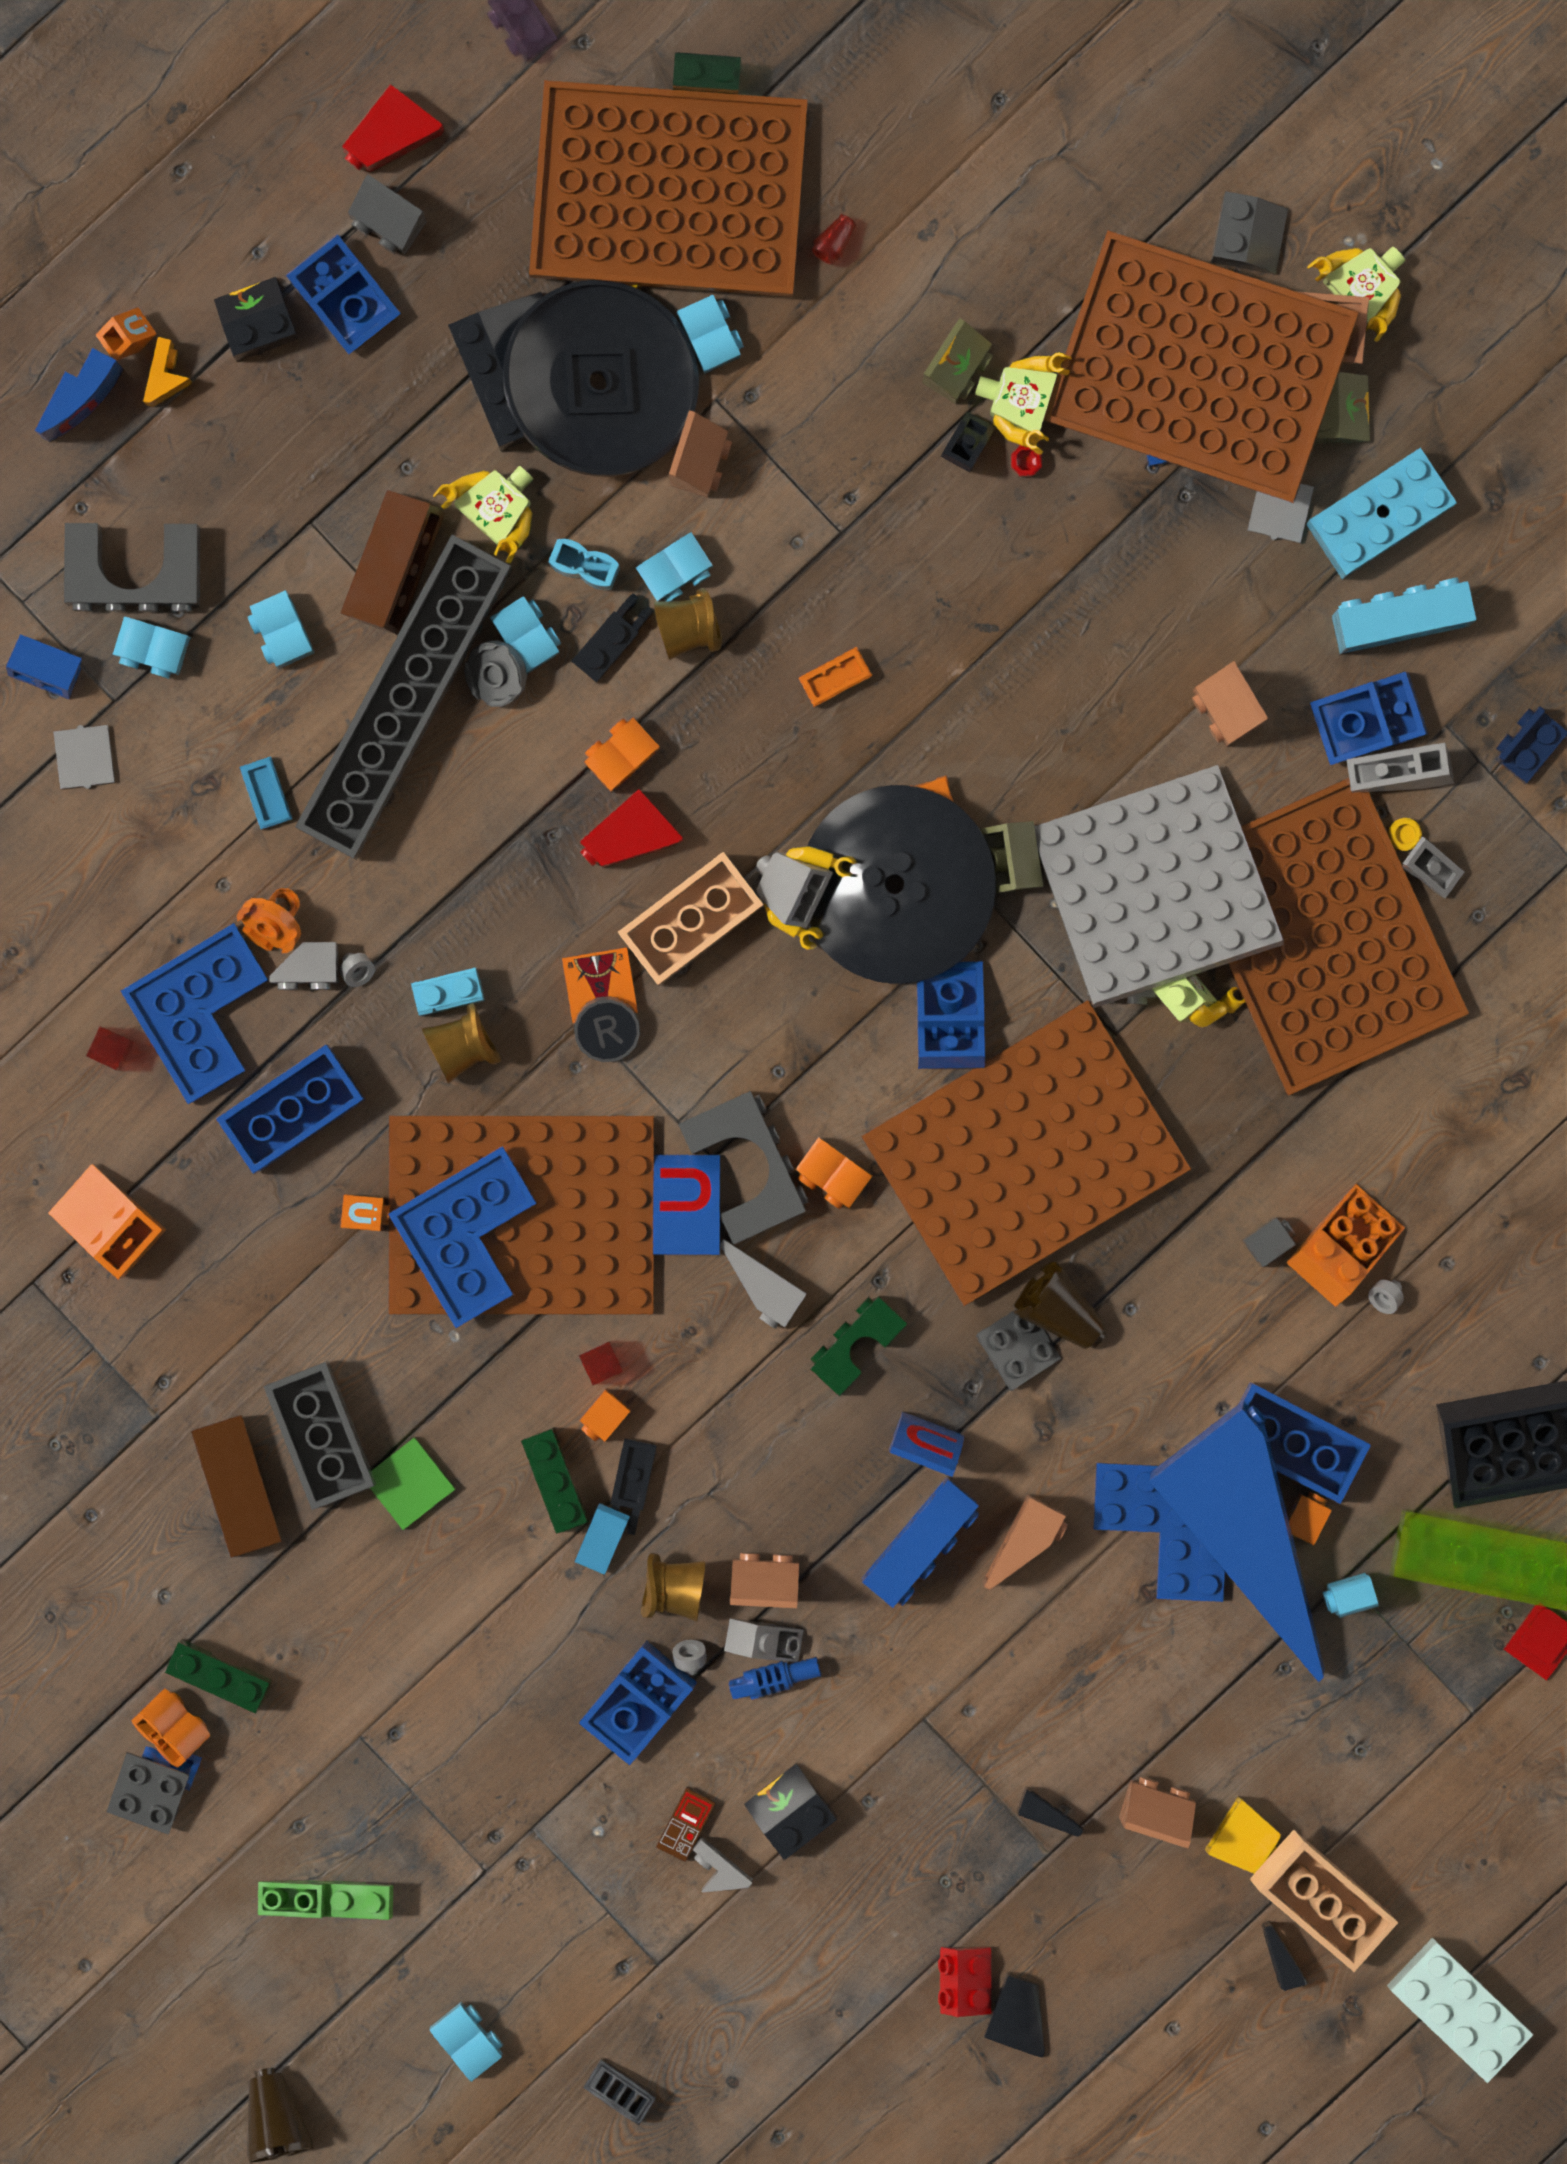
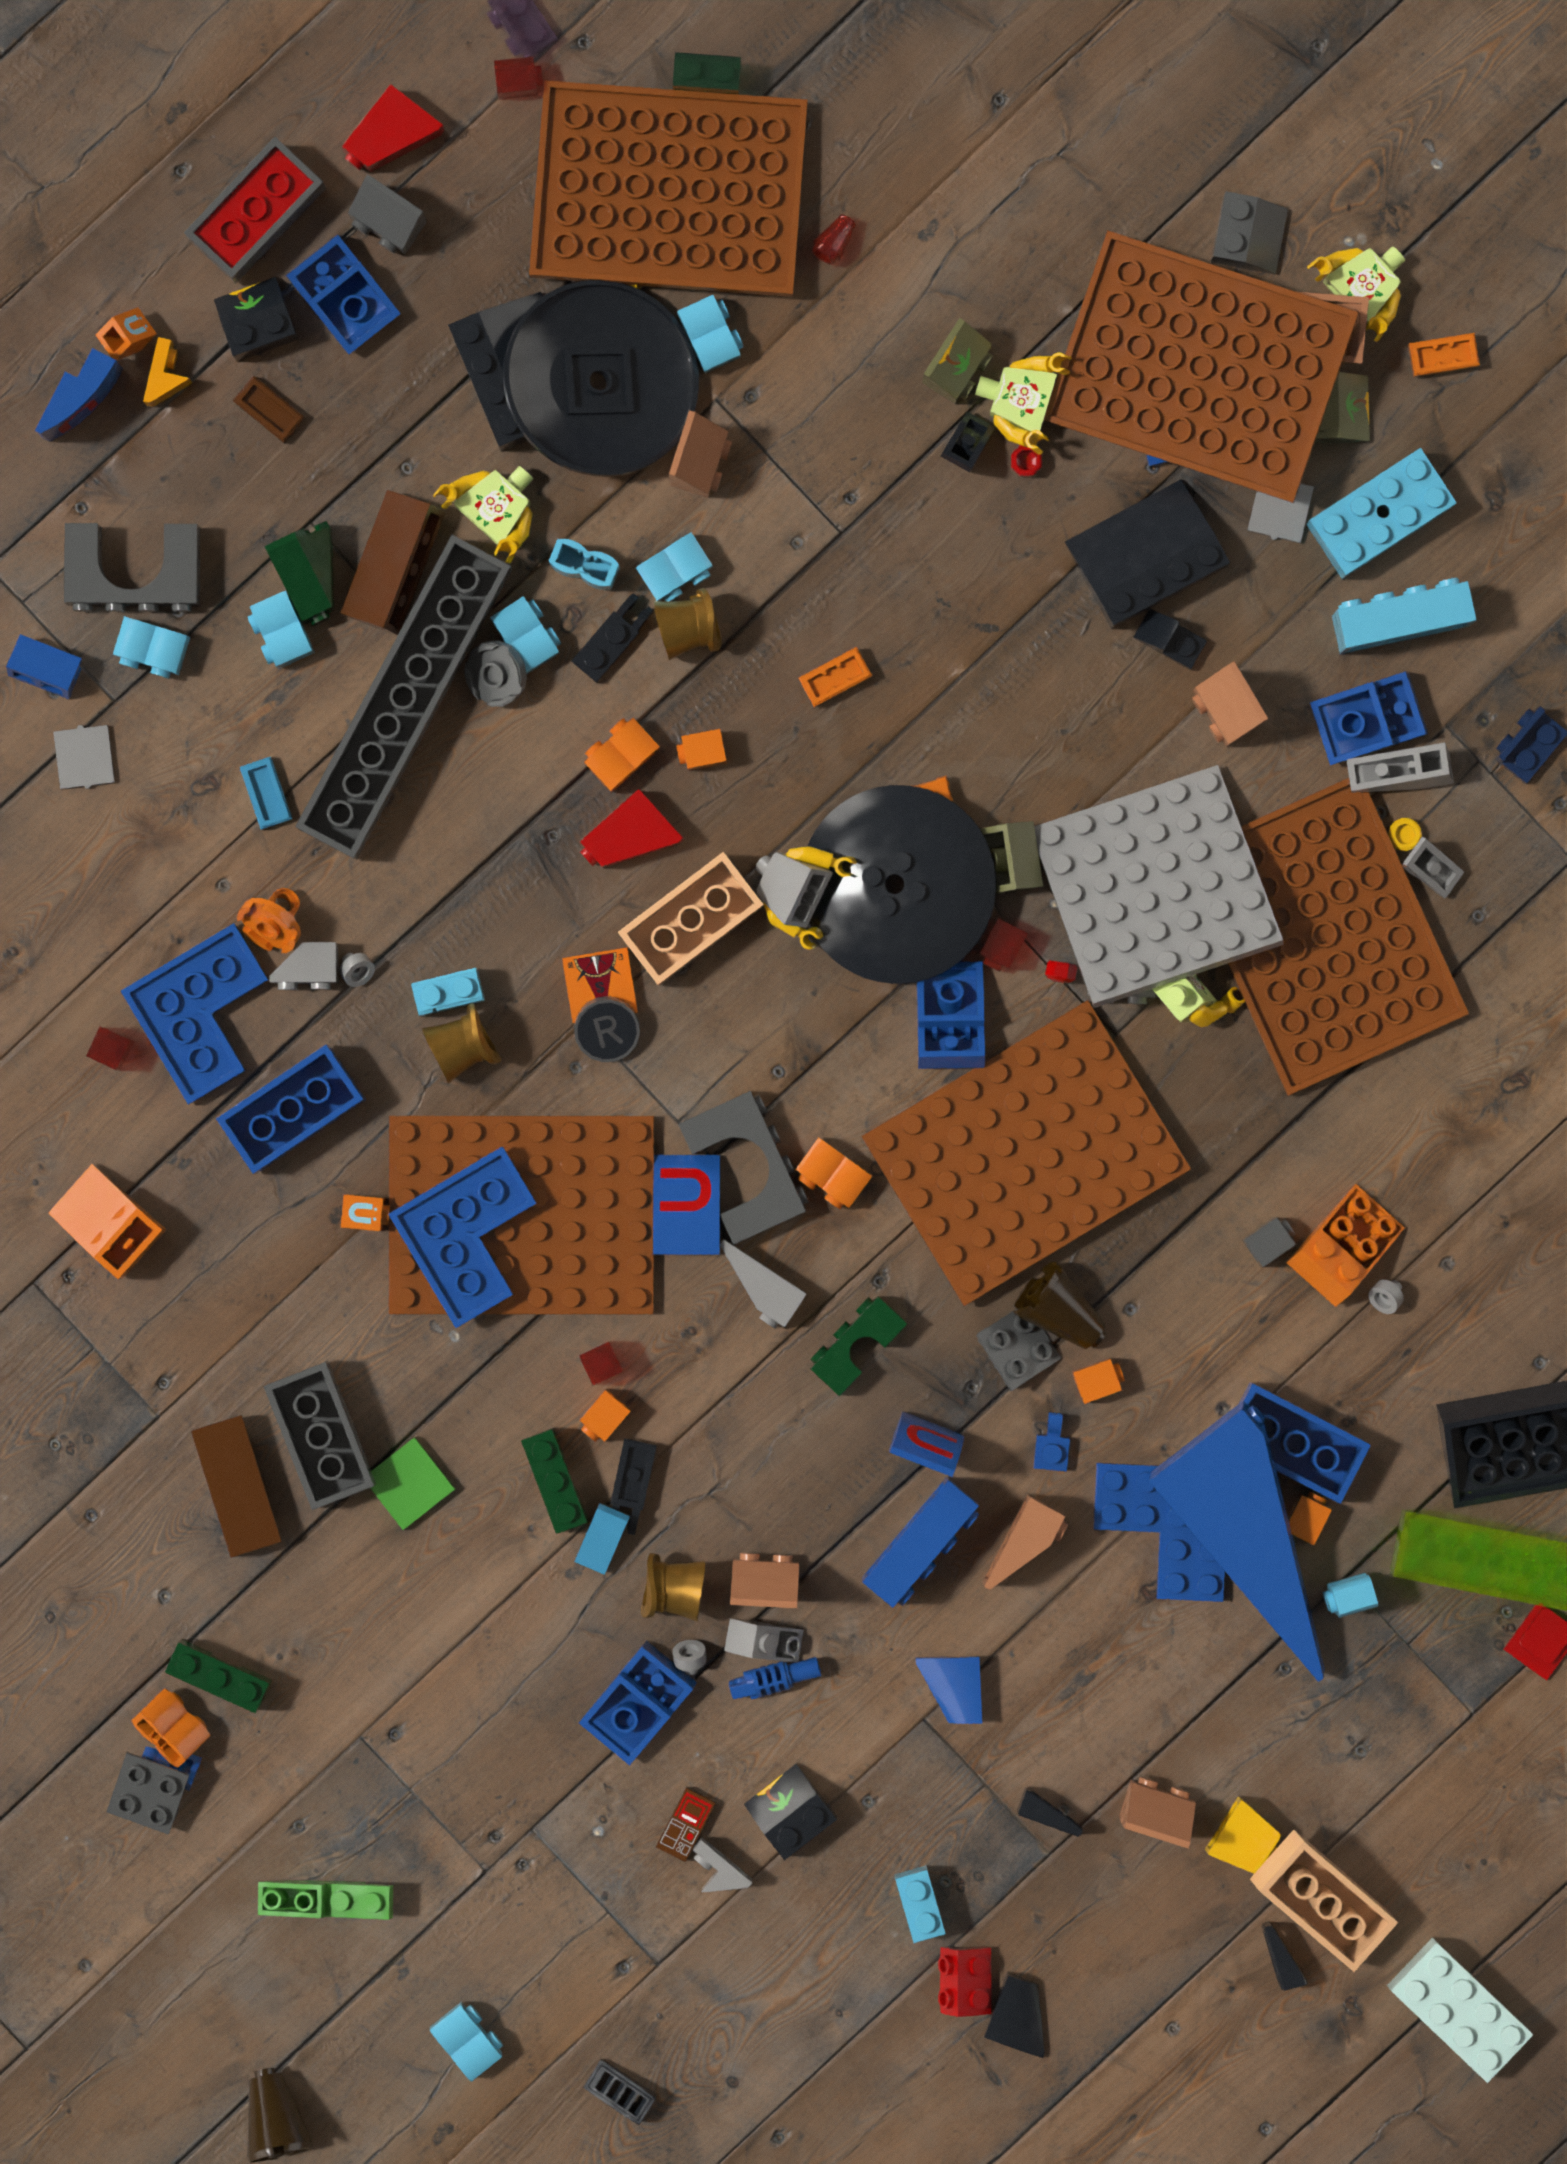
none -> red brick [184,137,326,284]
none -> reddish brown tile [233,375,305,444]
none -> dark green slope [264,521,335,626]
none -> clear red brick [494,57,543,100]
none -> orange brick [676,729,727,771]
none -> medium azure brick [894,1865,946,1943]
none -> blue slope [916,1656,982,1724]
none -> clear red brick [979,918,1028,972]
none -> blue plate [1033,1412,1070,1472]
none -> red tile [1045,960,1078,983]
none -> black slope [1064,479,1230,629]
none -> orange brick [1072,1358,1125,1404]
none -> black slope [1133,609,1207,670]
none -> orange plate [1408,333,1480,377]

